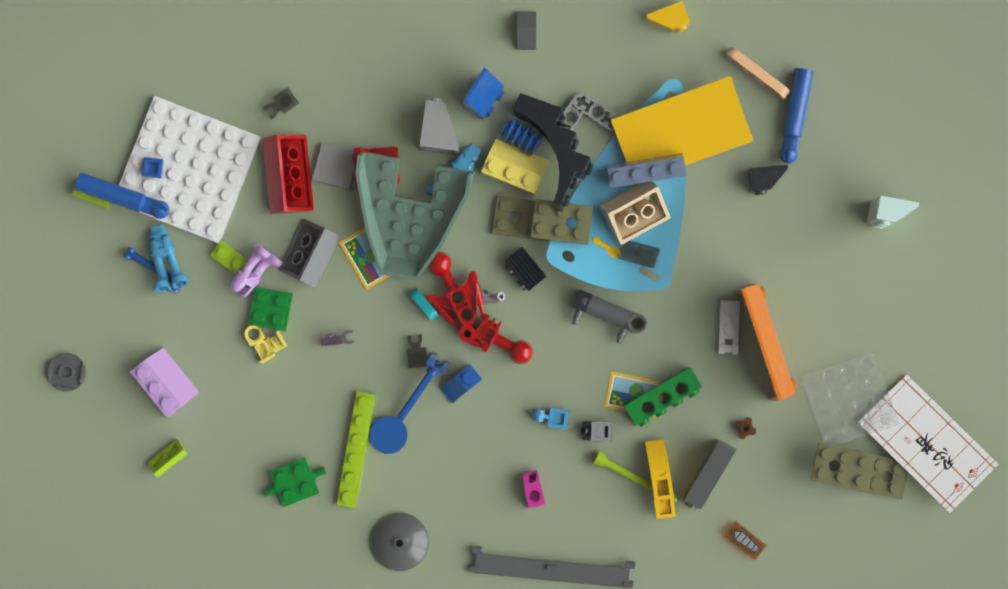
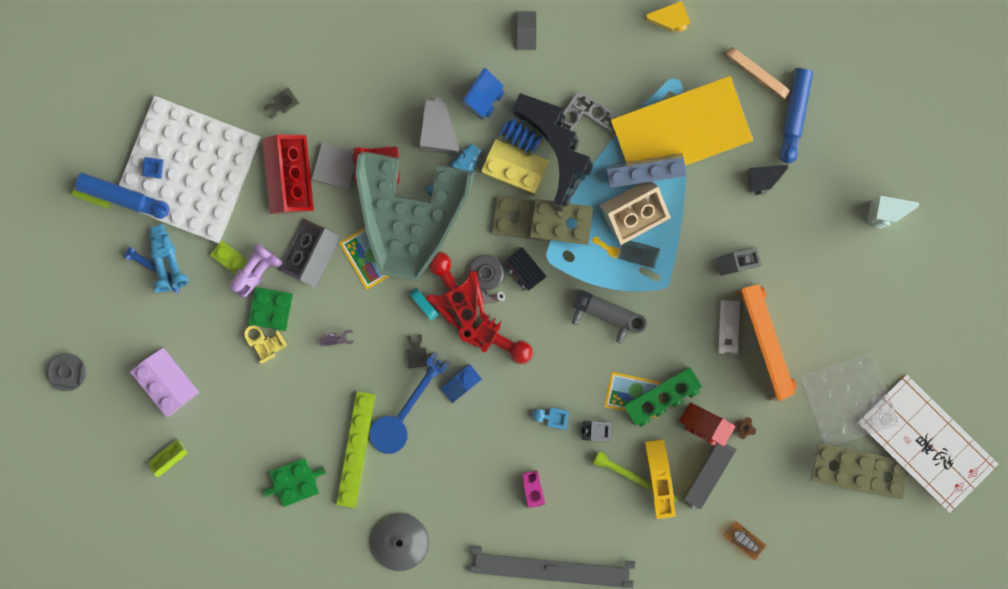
none -> dark grey wheel [469,255,504,291]
none -> red brick [679,402,736,446]
none -> dark grey slope [716,248,761,276]

